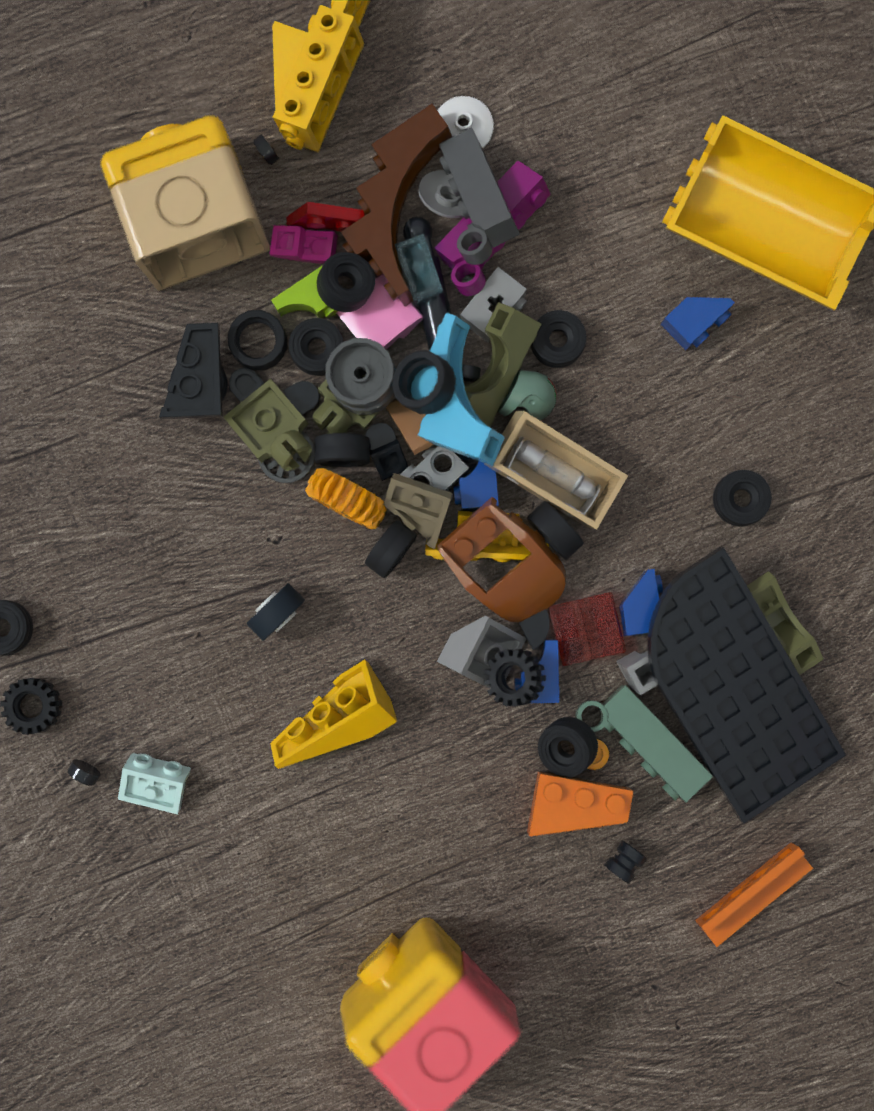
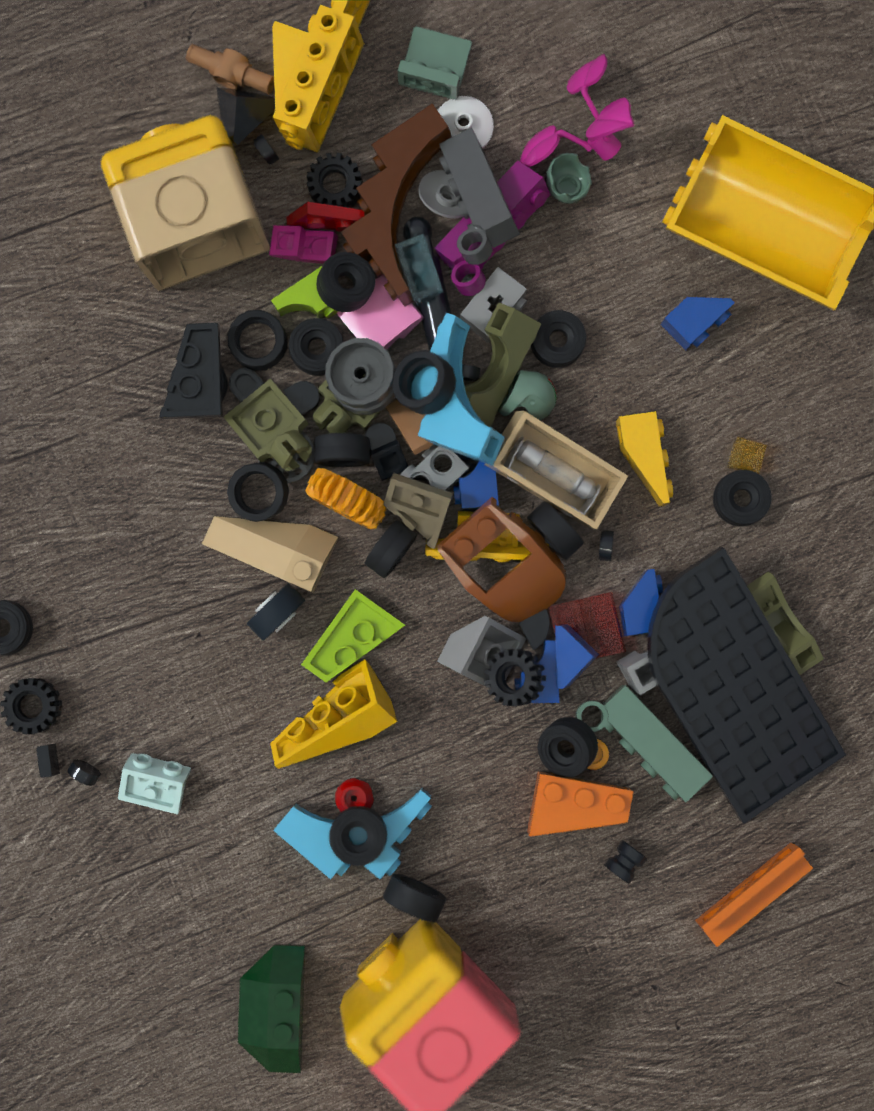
none -> black tile [36,743,60,778]
none -> medium nougat pin [186,44,274,95]
none -> tan wedge [202,516,339,593]
none -> black slope [216,87,275,146]
none -> black tyre [227,462,289,522]
none -> dark green wedge [238,944,305,1073]
none -> medium azure arch [273,788,432,879]
none -> lime wing [301,589,406,683]
none -> black tyre [307,152,362,208]
none -> black tyre [329,806,387,866]
none -> red plate [335,778,374,812]
none -> black tyre [383,874,447,922]
none -> sand green bracket [397,26,472,100]
none -> dark pink plant [520,54,634,167]
none -> sand green hair [546,153,592,204]
none -> blue slope [555,624,599,689]
none -> black tile [599,530,614,562]
none -> yellow slope [616,411,673,507]
none -> clear yellow tile [727,437,767,474]

